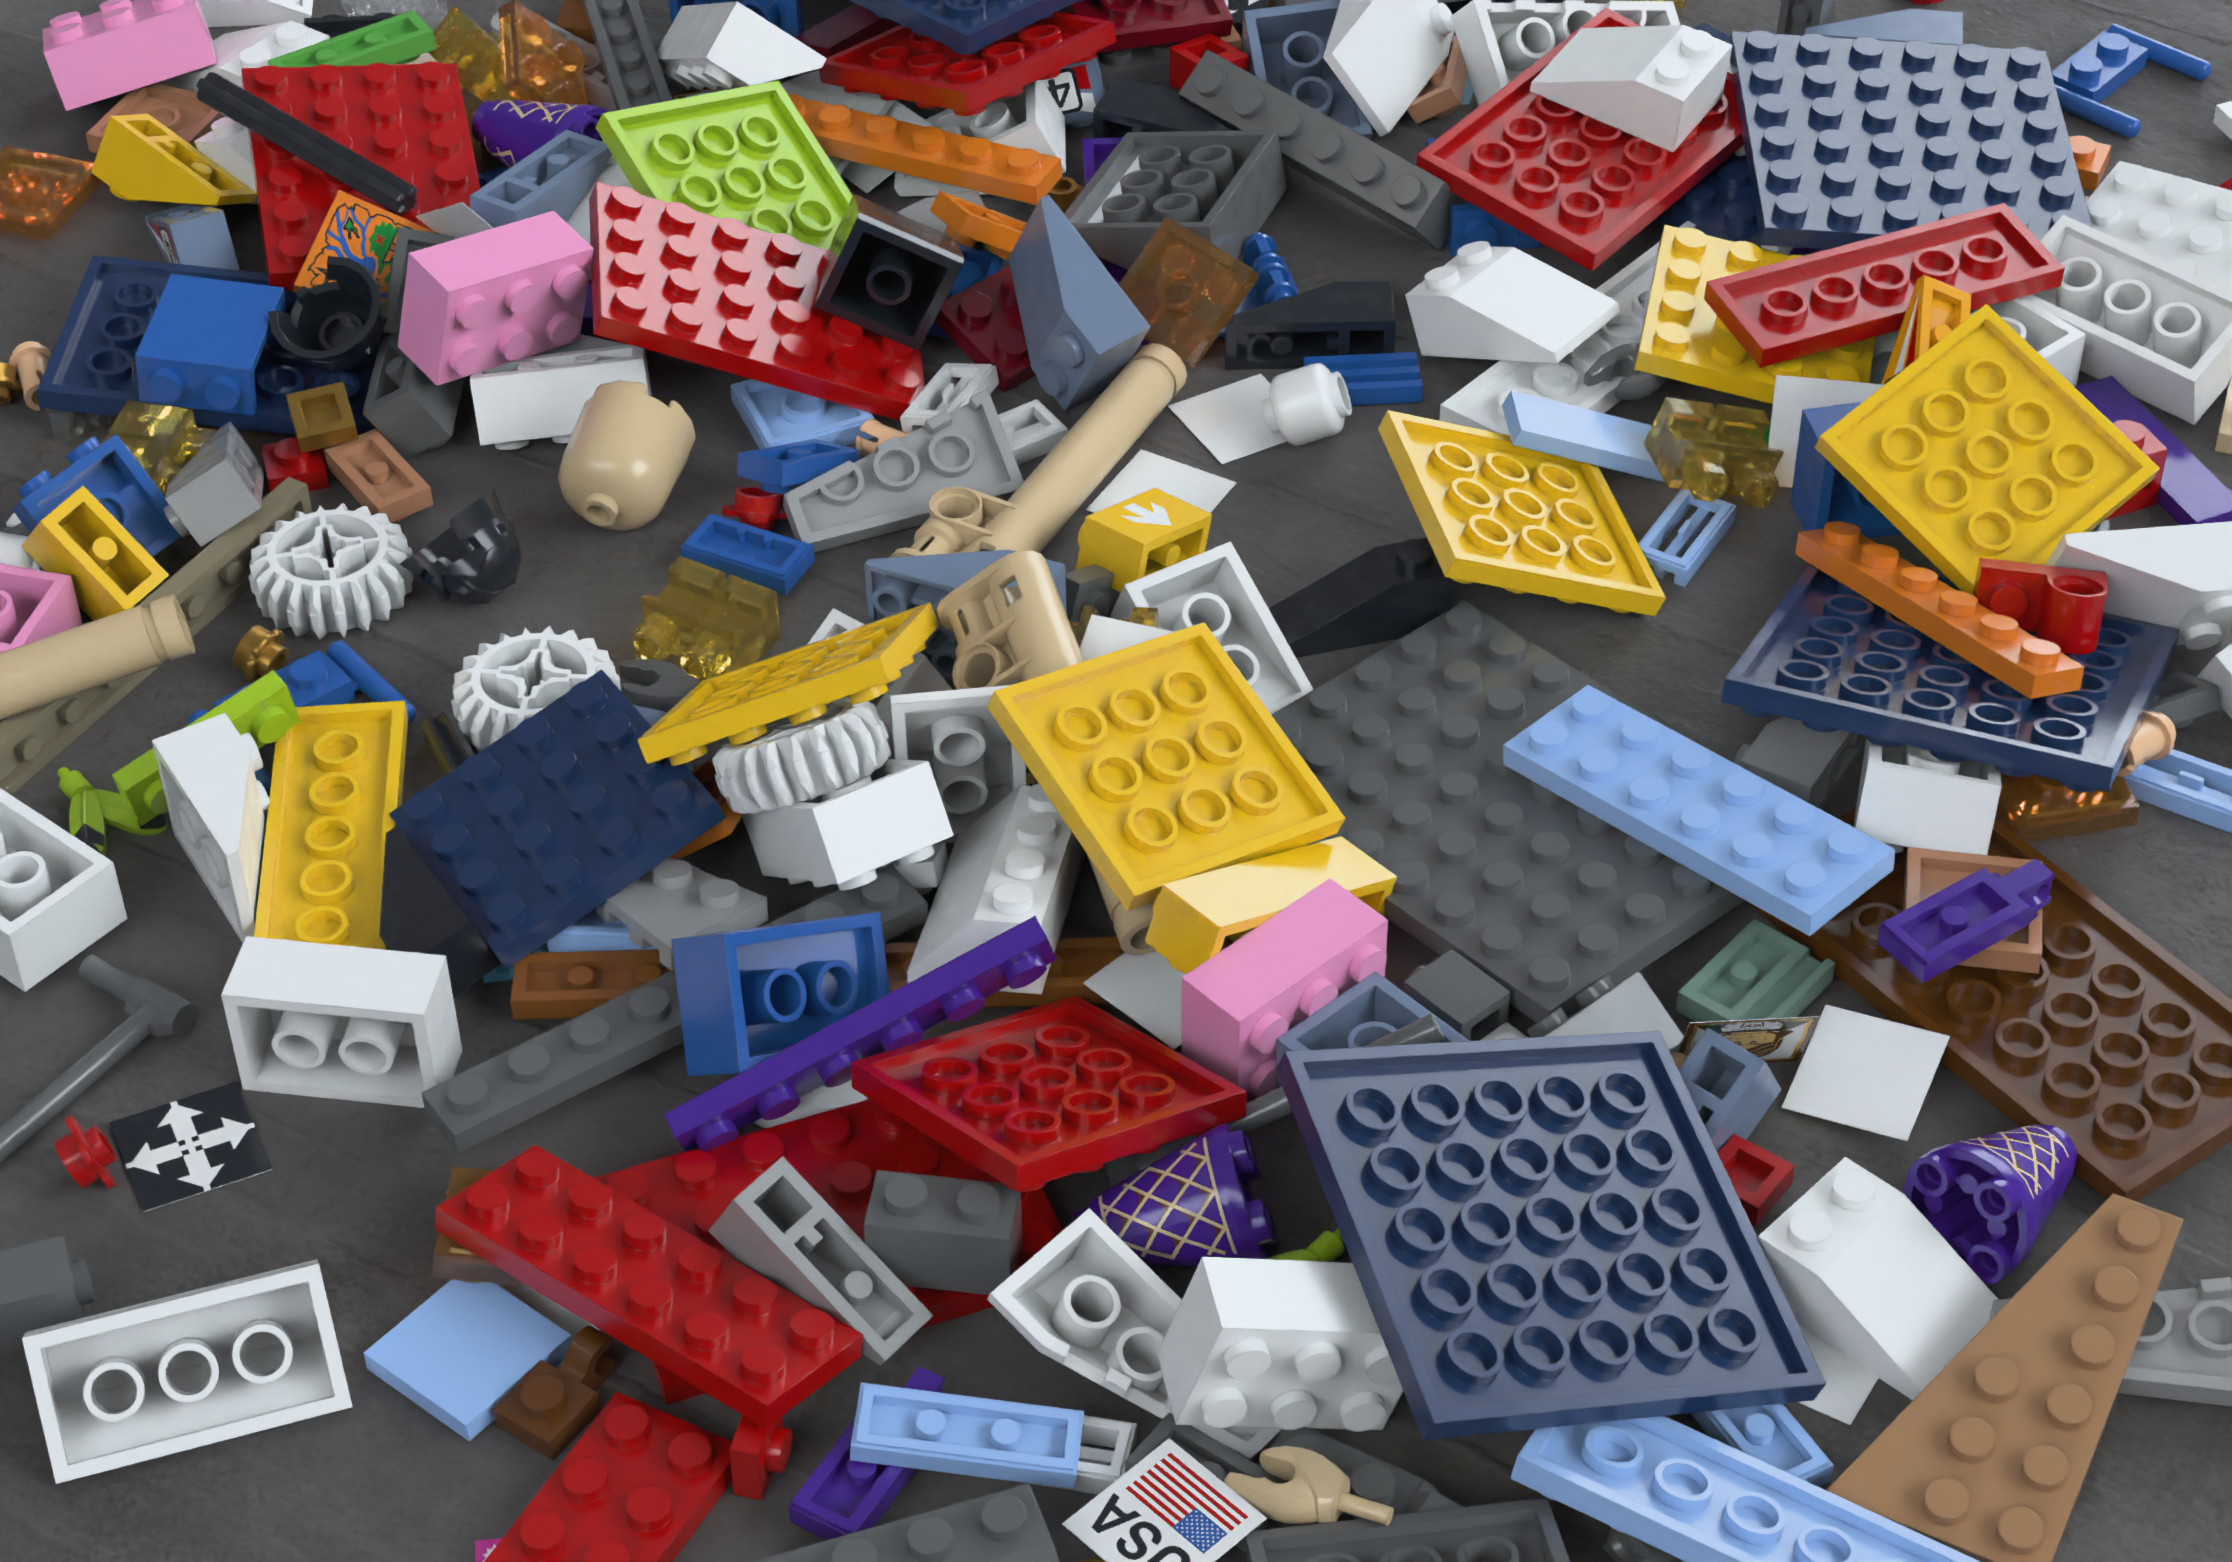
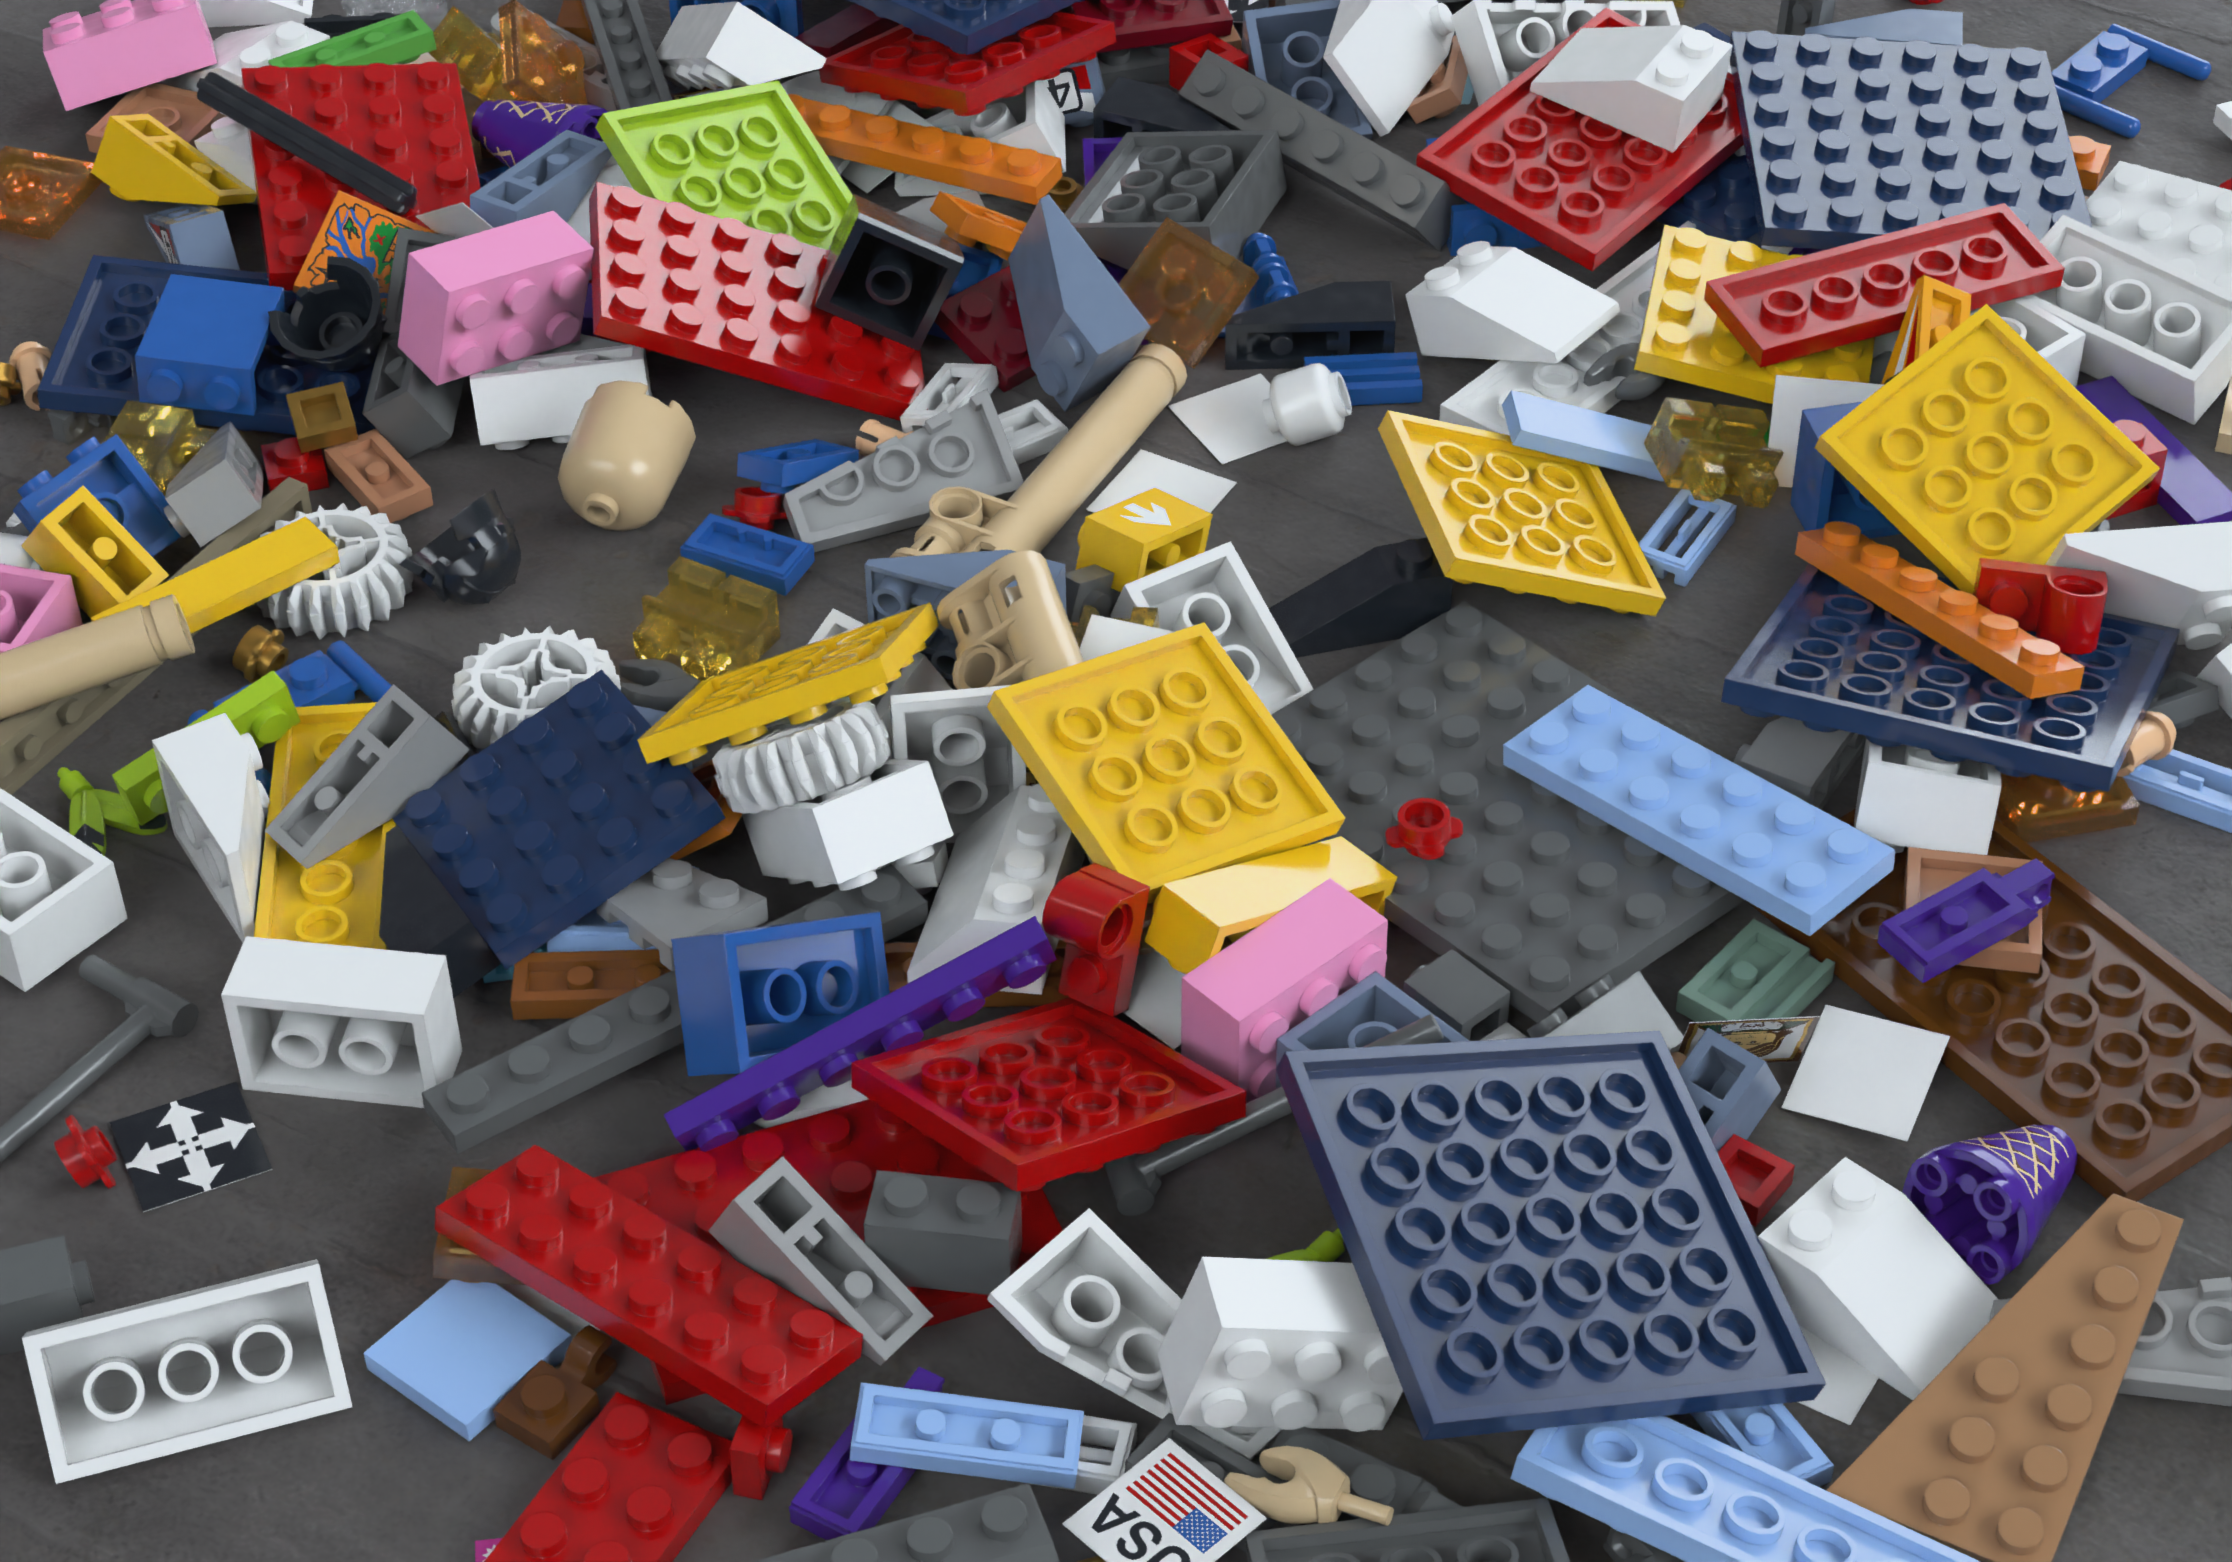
light blue tile [730,379,875,449] -> none
dark purple cone [1074,1124,1279,1267] -> none
none -> yellow tile [91,517,340,634]
none -> light grey slope [264,684,469,869]
none -> red plate [1042,863,1150,1017]
none -> red plate [1385,798,1463,860]

